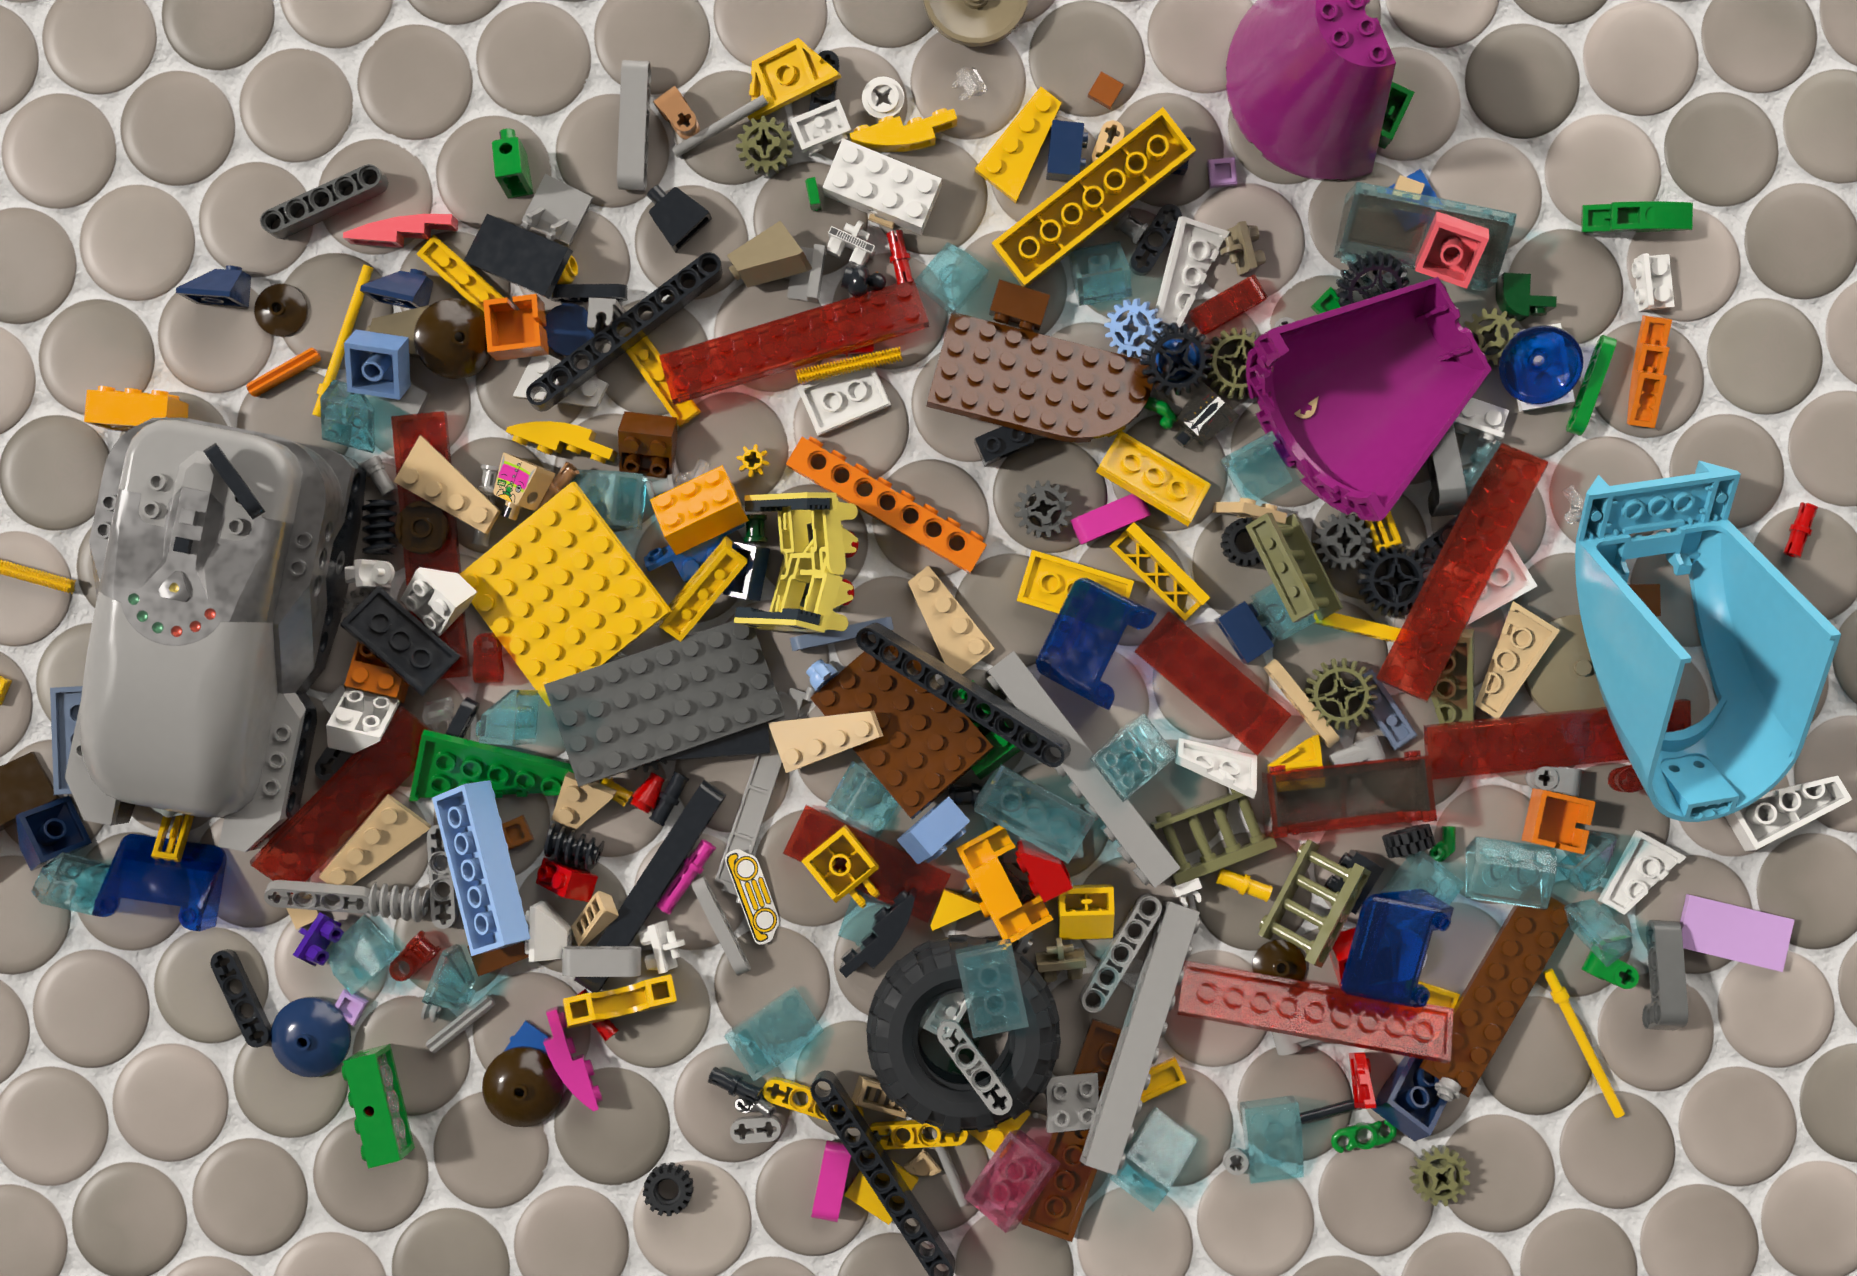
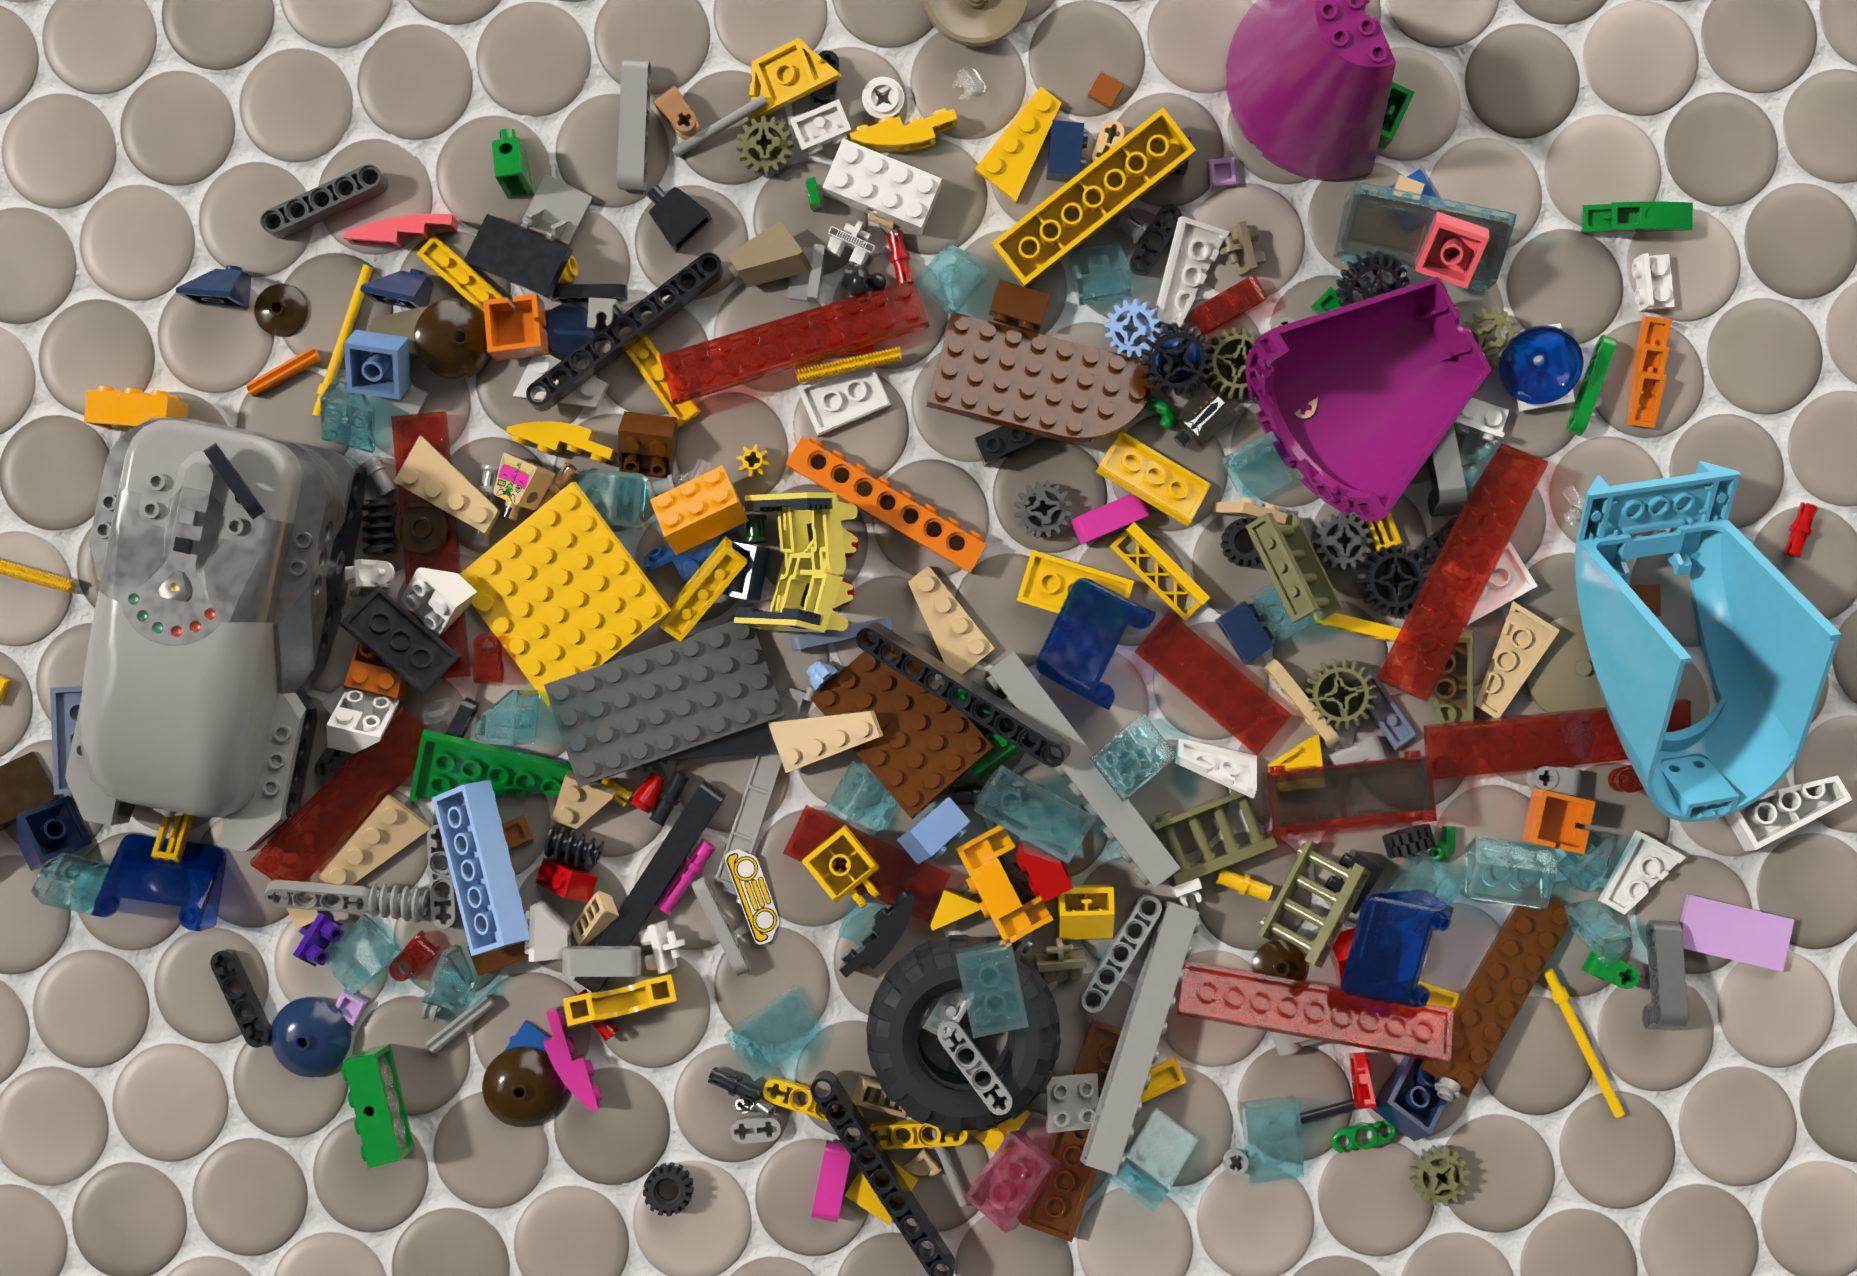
dark green brick [1496,272,1557,321] -> none

